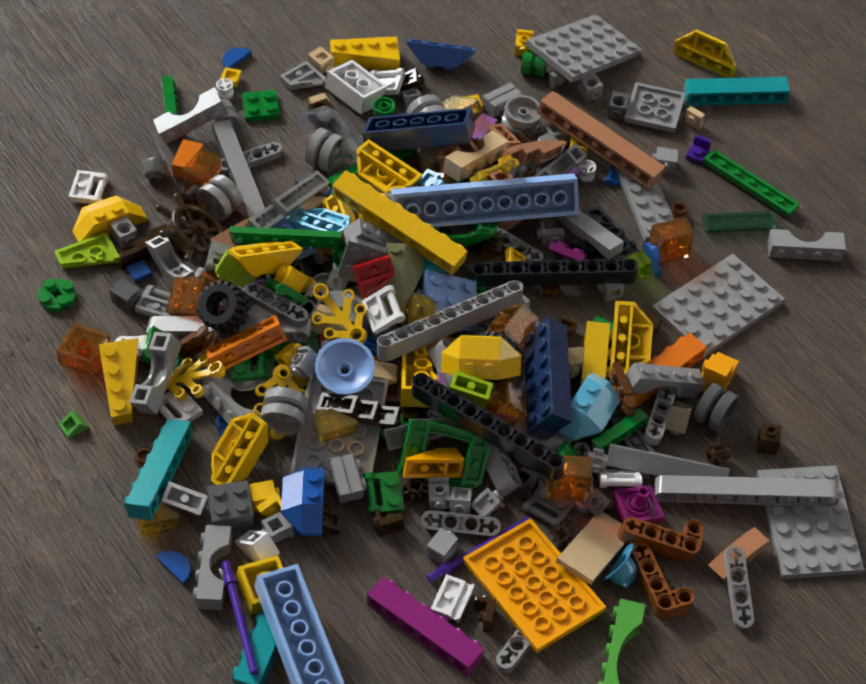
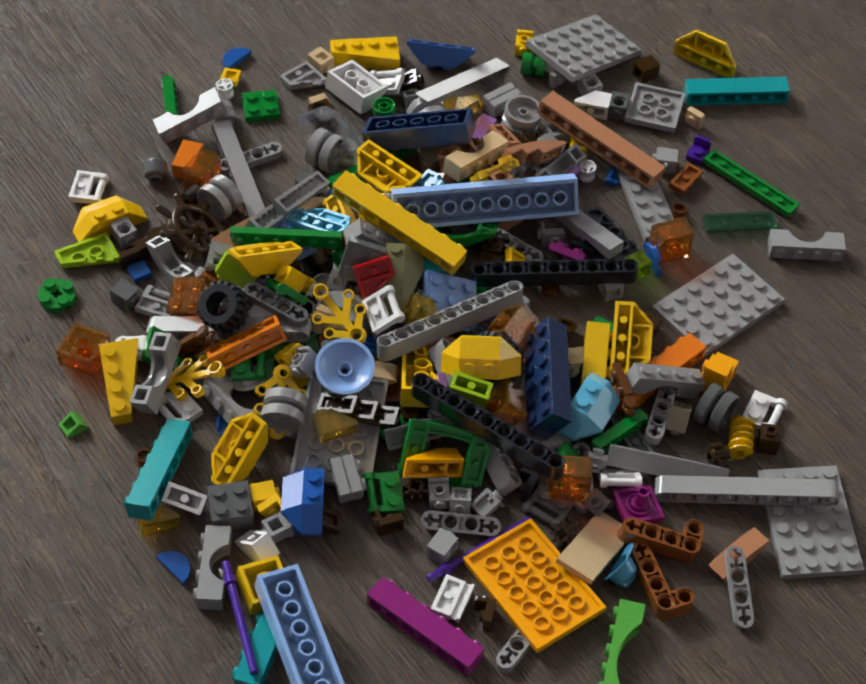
none -> white sticker [415,58,509,102]
none -> white slope [574,91,612,120]
none -> dark brown brick [632,55,660,84]
none -> dark orange plate [668,162,703,196]
none -> yellow piece [728,415,755,460]
none -> white plate [743,390,788,430]

